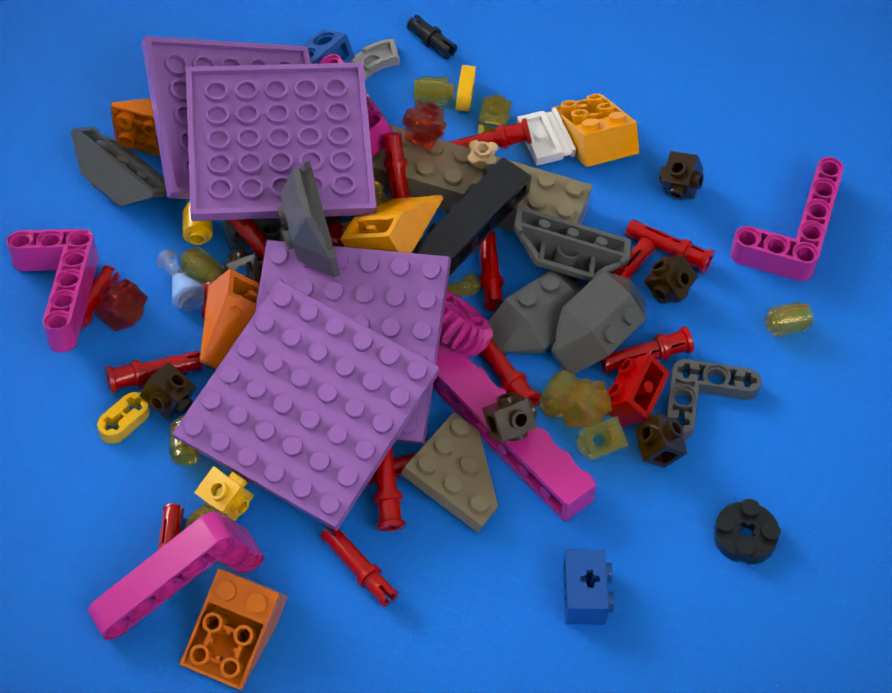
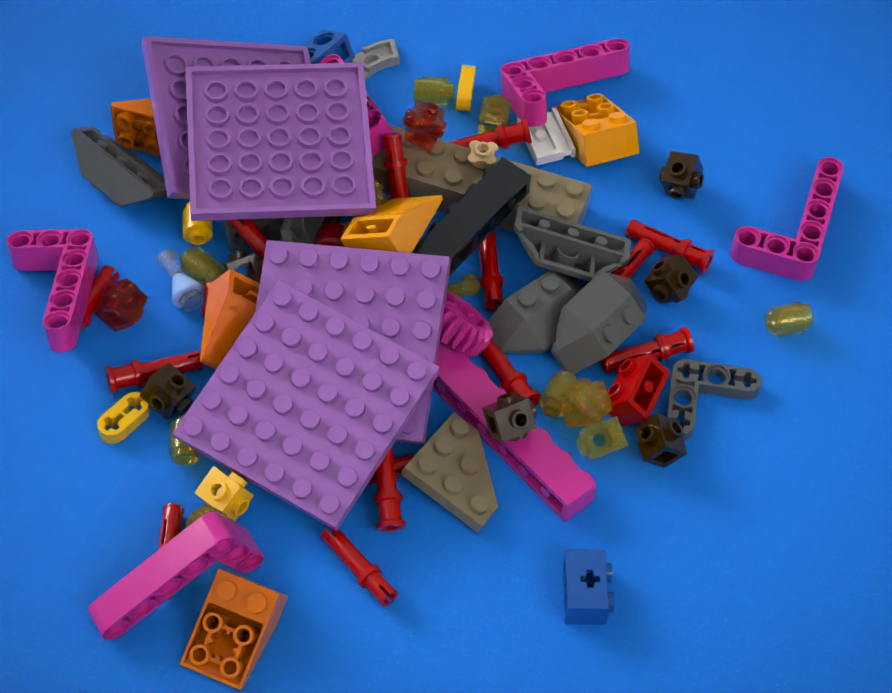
dark grey wedge [277,161,340,277] -> none
black pin [407,15,458,59] -> none
black plate [714,499,781,564] -> none
none -> dark pink beam [501,38,630,127]

